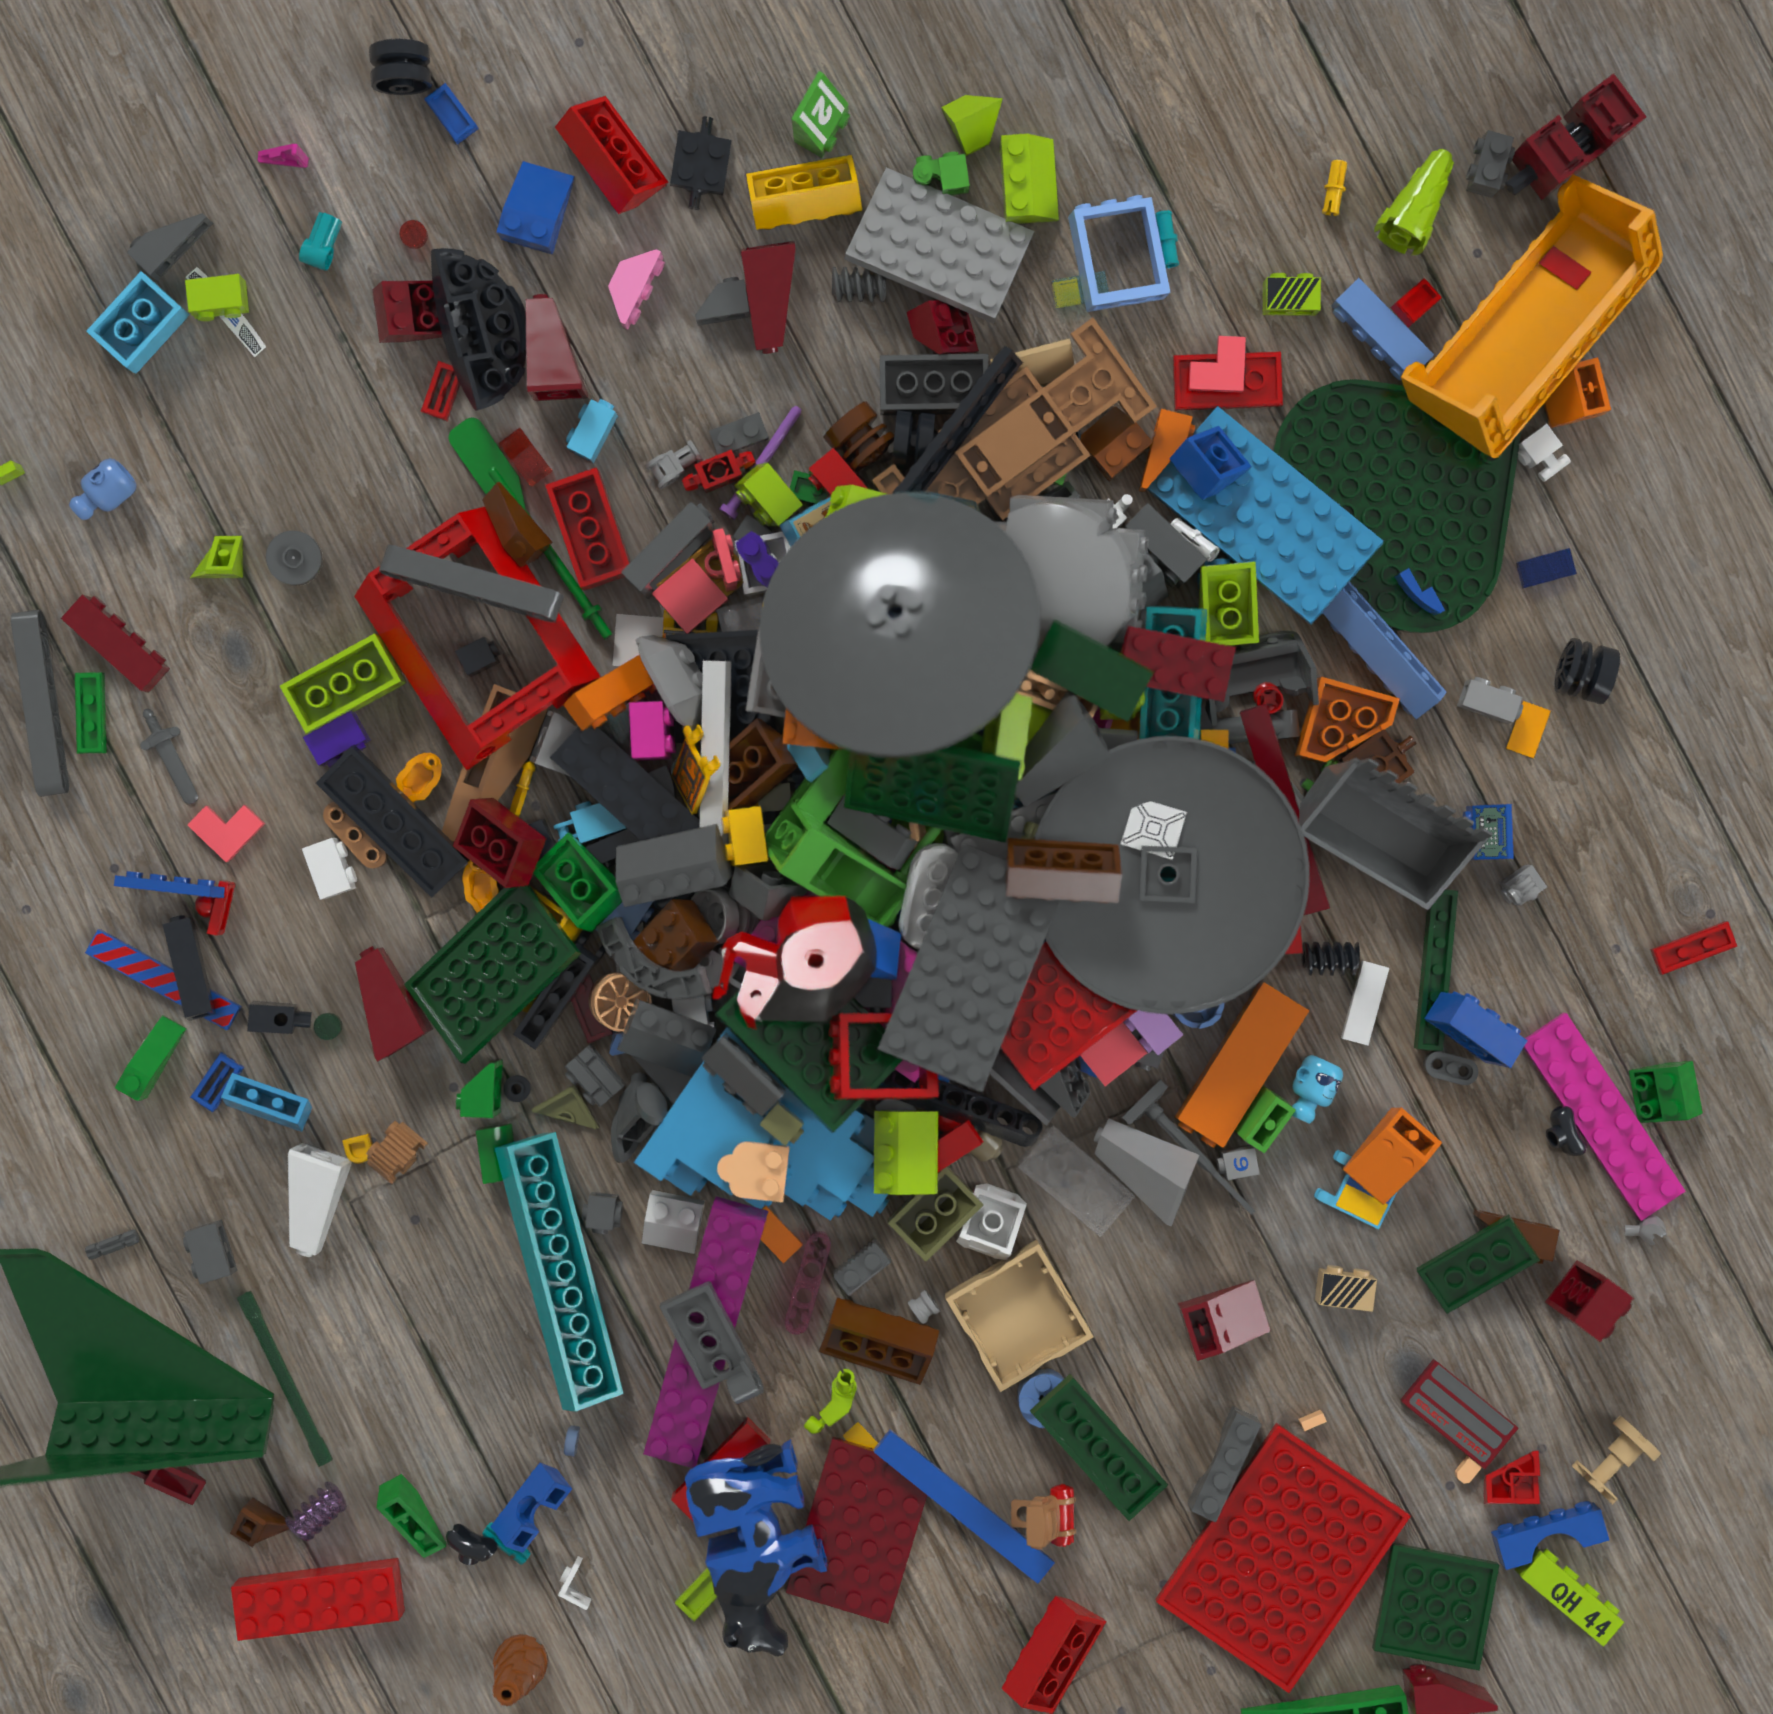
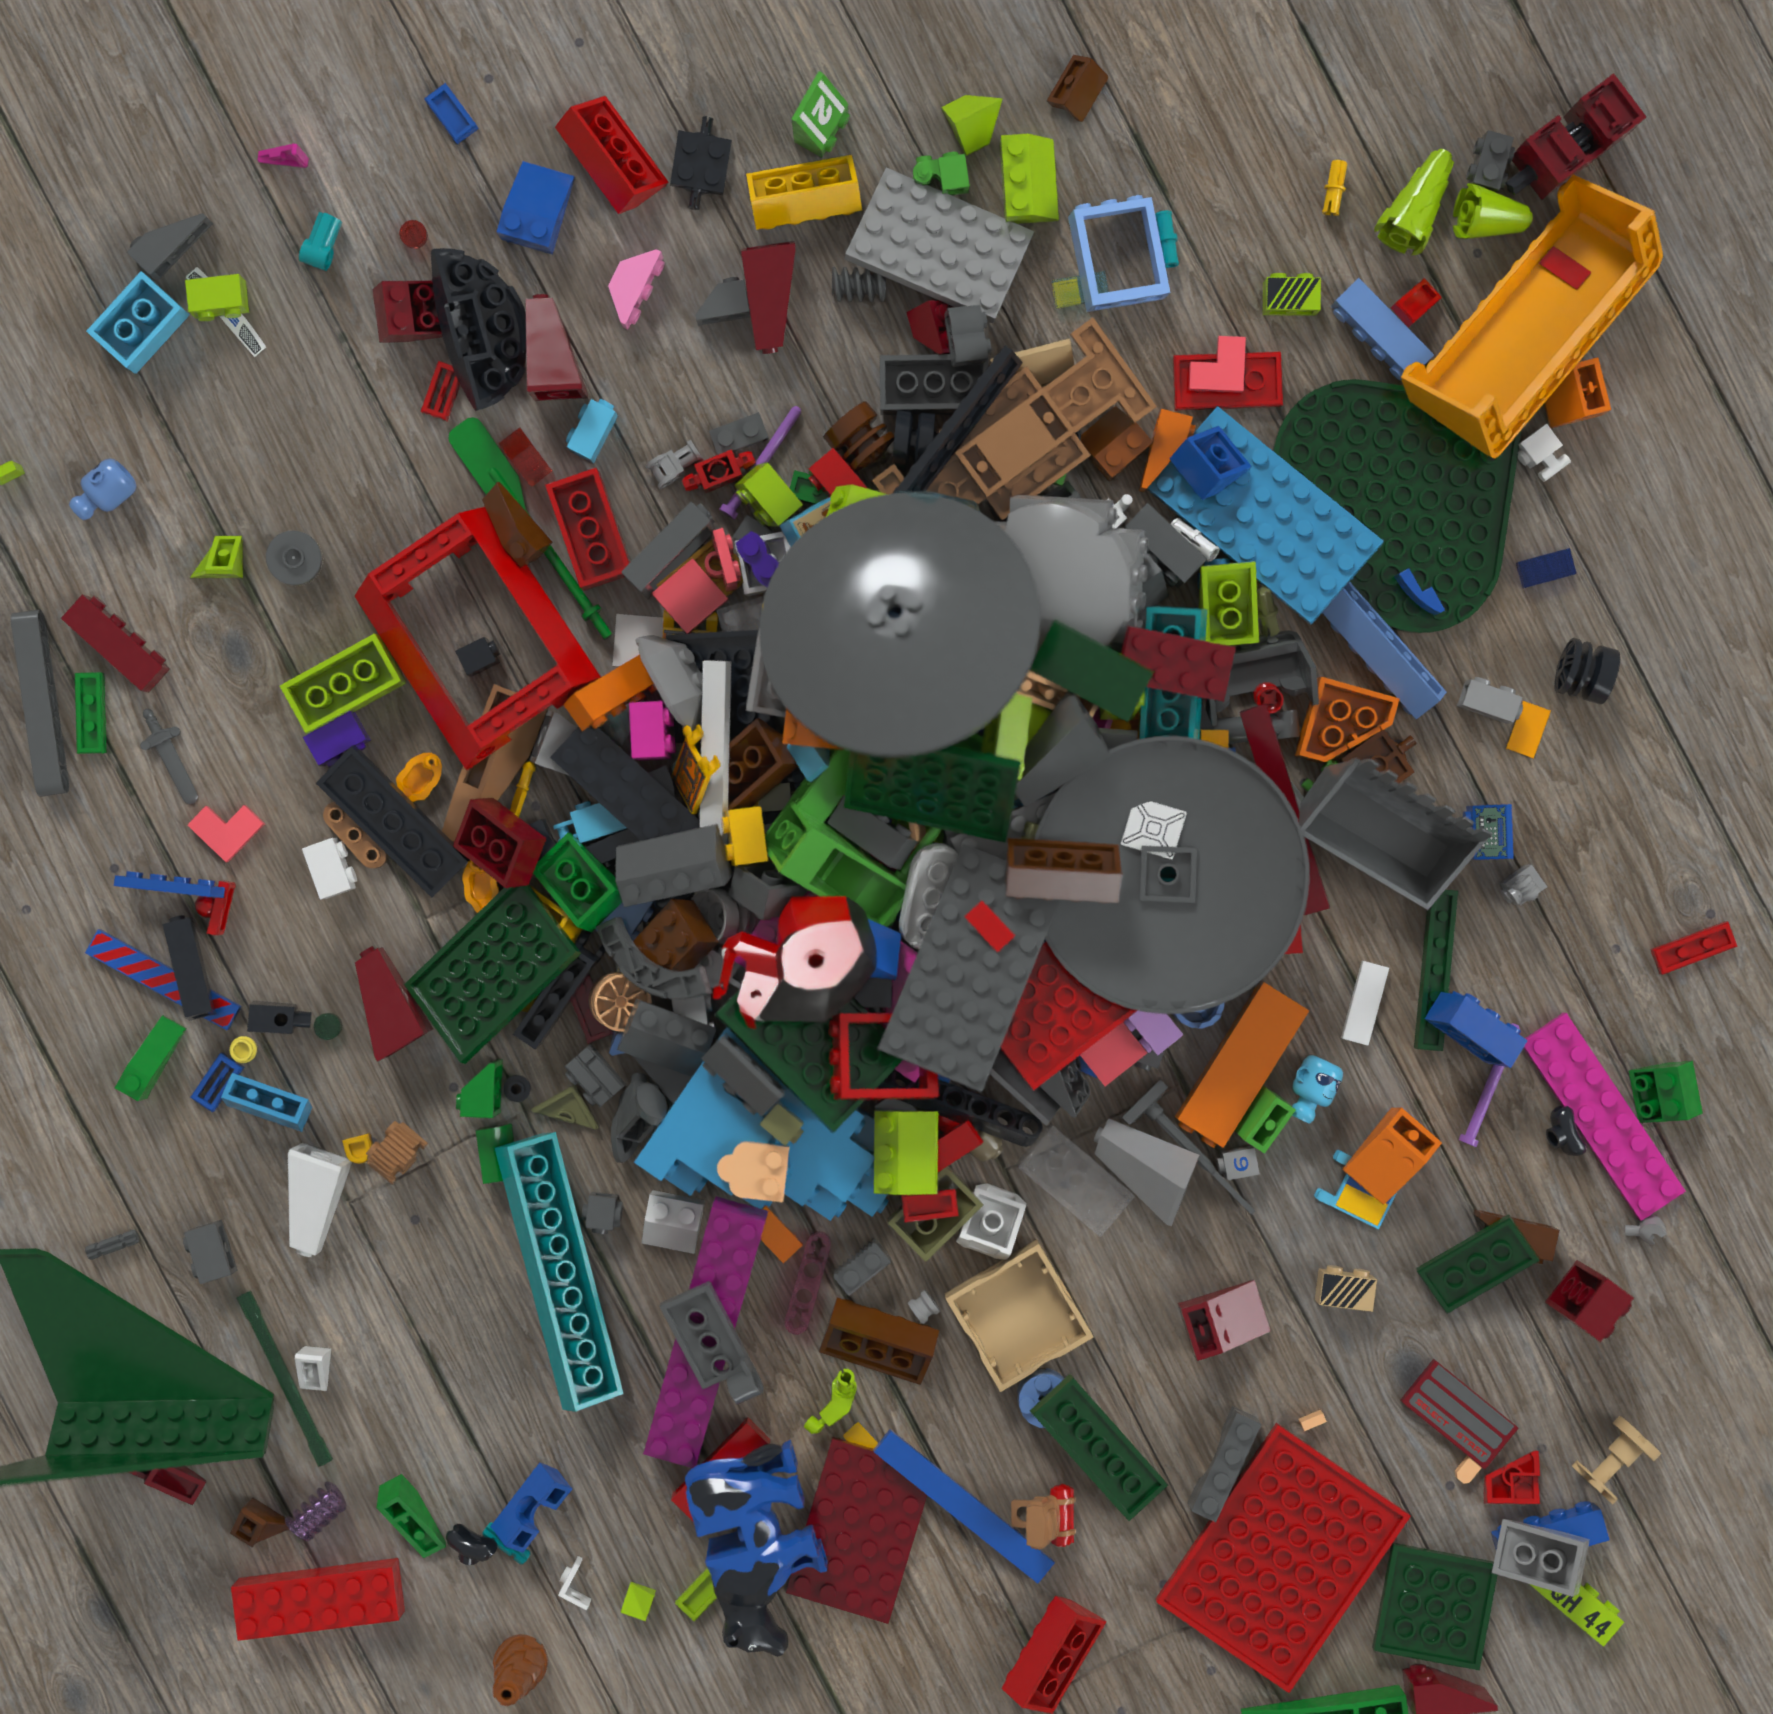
black wheel [369,39,432,95] -> none
dark grey beam [379,545,564,623] -> none
sand blue tile [564,1426,580,1457] -> none
black piece [1301,942,1360,976] -> none
dark grey plate [1423,1051,1478,1085] -> none
none -> light yellow plate [229,1036,257,1063]
none -> white slope [295,1346,331,1391]
none -> lime slope [620,1582,656,1621]
none -> red tile [901,1189,959,1223]
none -> dark grey brick [944,305,991,367]
none -> red sticker [965,901,1015,952]
none -> reddish brown panel [1047,55,1108,122]
none -> olive axle [1257,586,1280,636]
none -> lime cone [1453,183,1533,239]
none -> medium lavender bar [1459,1023,1520,1147]
none -> light grey slope [1492,1519,1590,1597]

